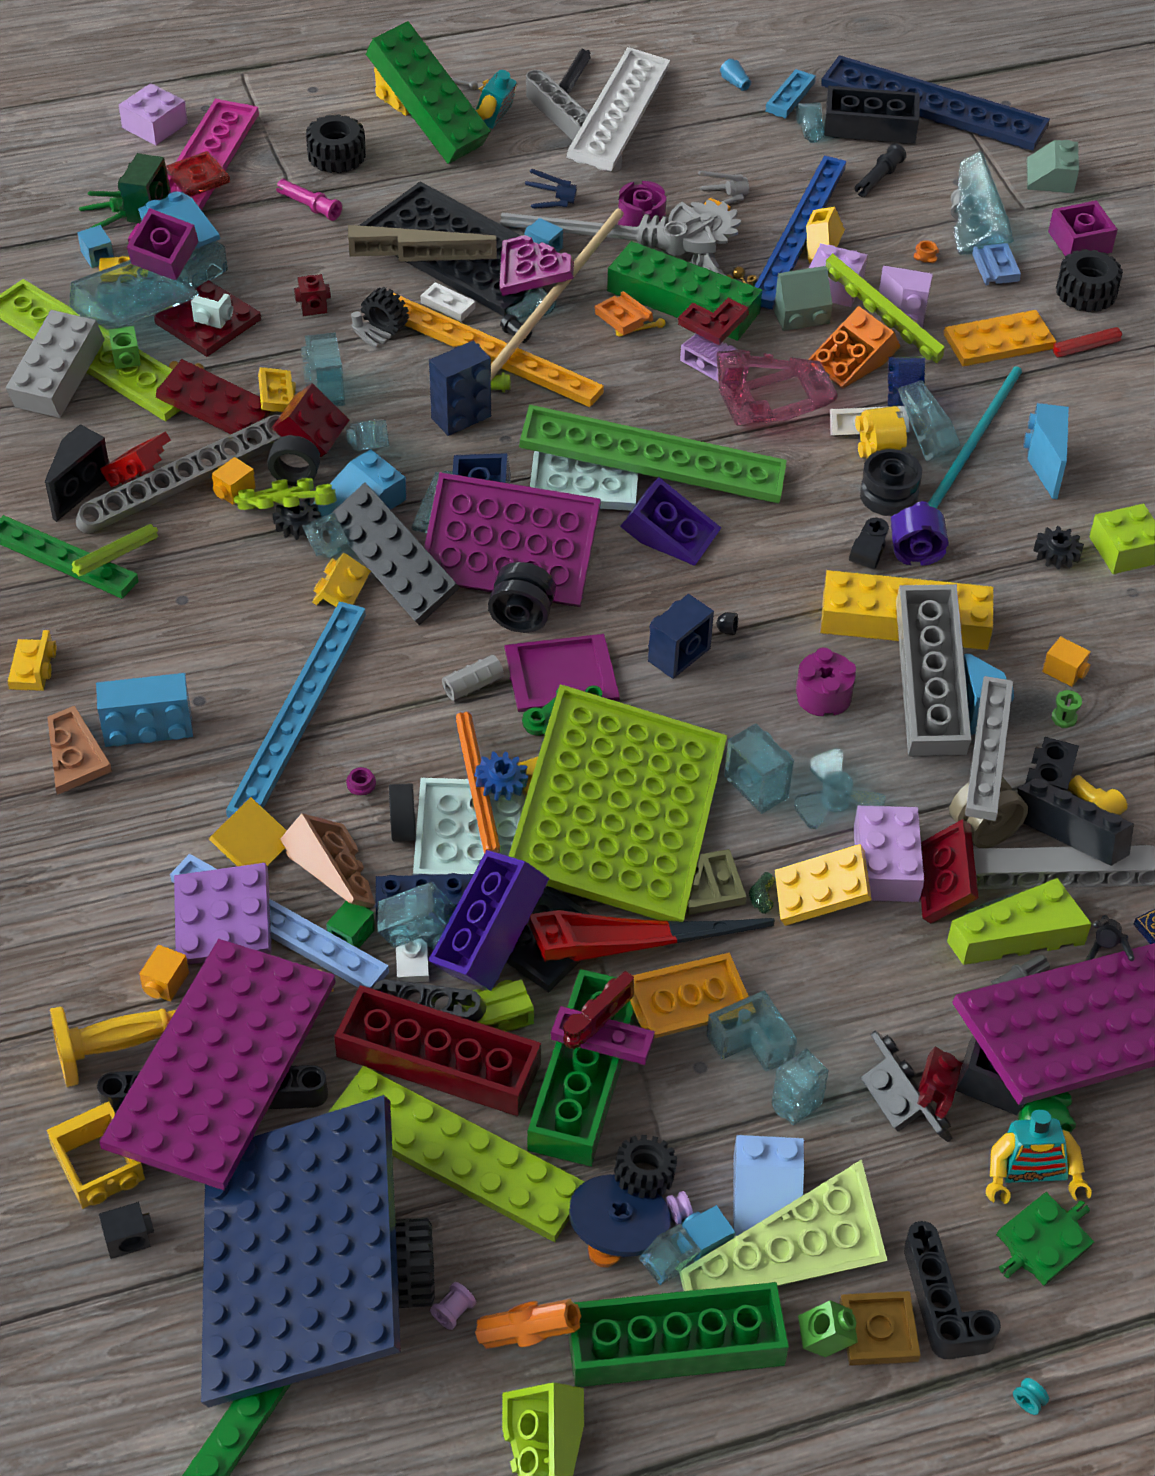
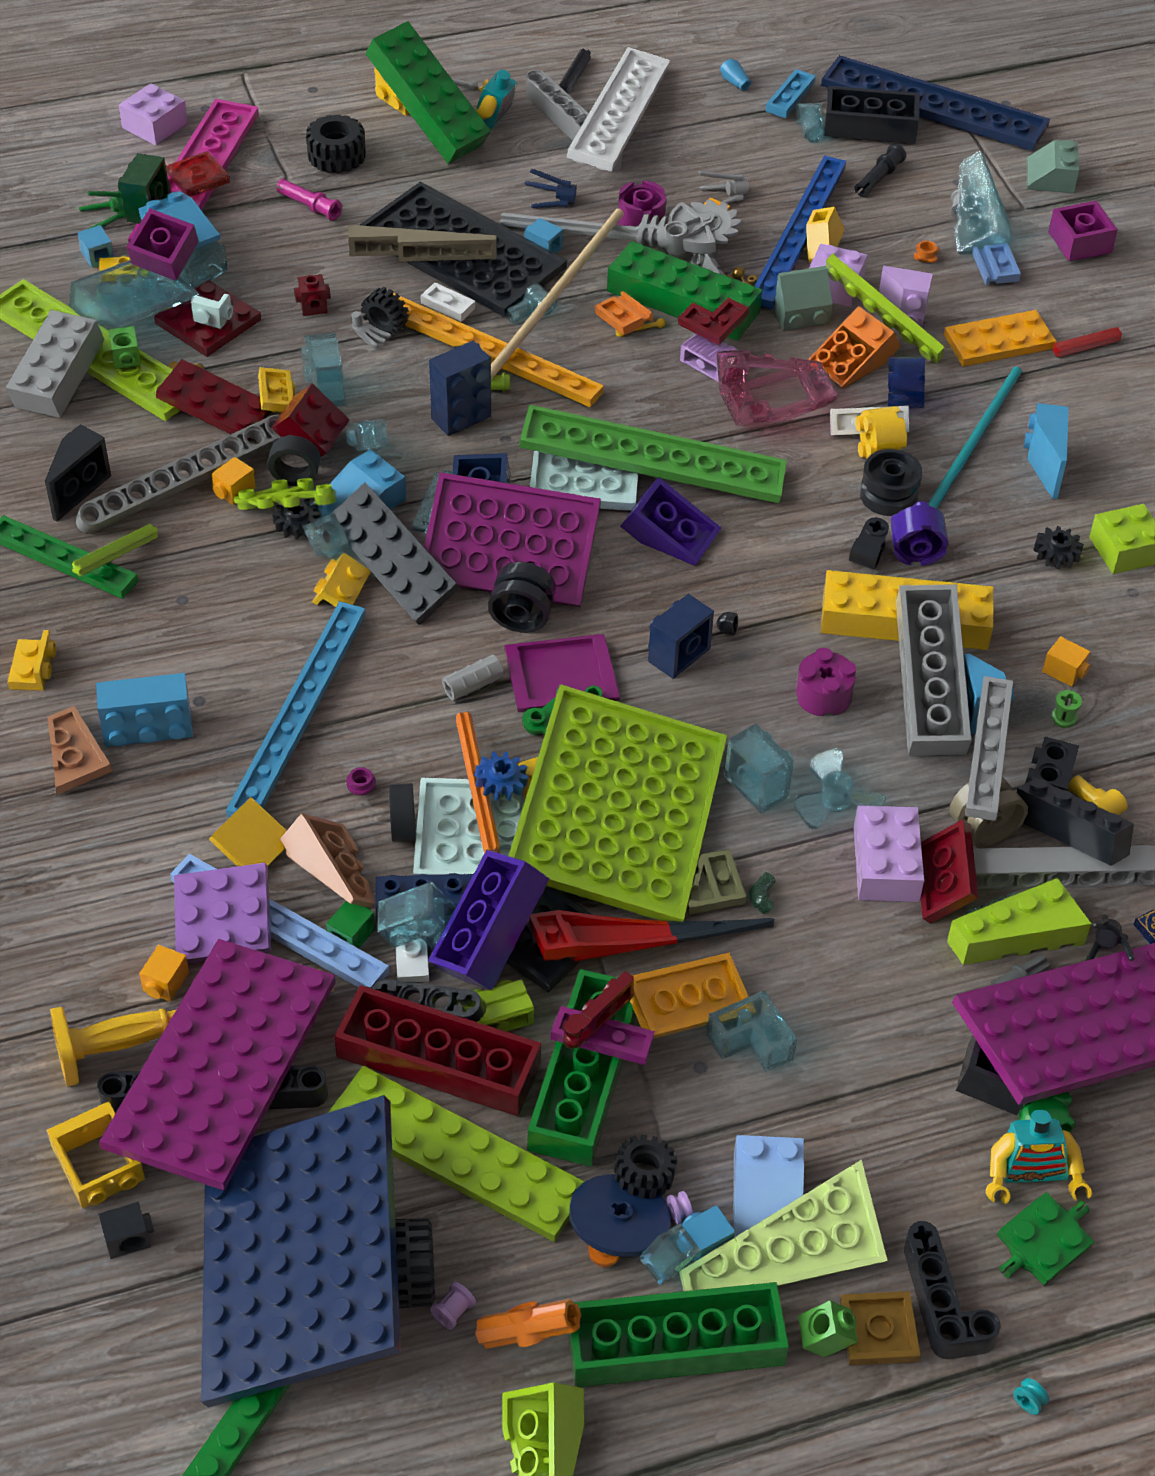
red plate [100,431,171,487] -> none
magenta plate [499,235,574,296] -> none
black pin [500,314,532,343] -> none
clear light blue brick [771,1048,829,1125] -> none
yellow plate [775,844,872,926] -> none
bracket [860,1030,953,1142] -> none
clear light blue slope [898,380,961,461] -> none
dark red hinge [917,1046,962,1119] -> none
black tyre [1056,249,1123,312] -> none

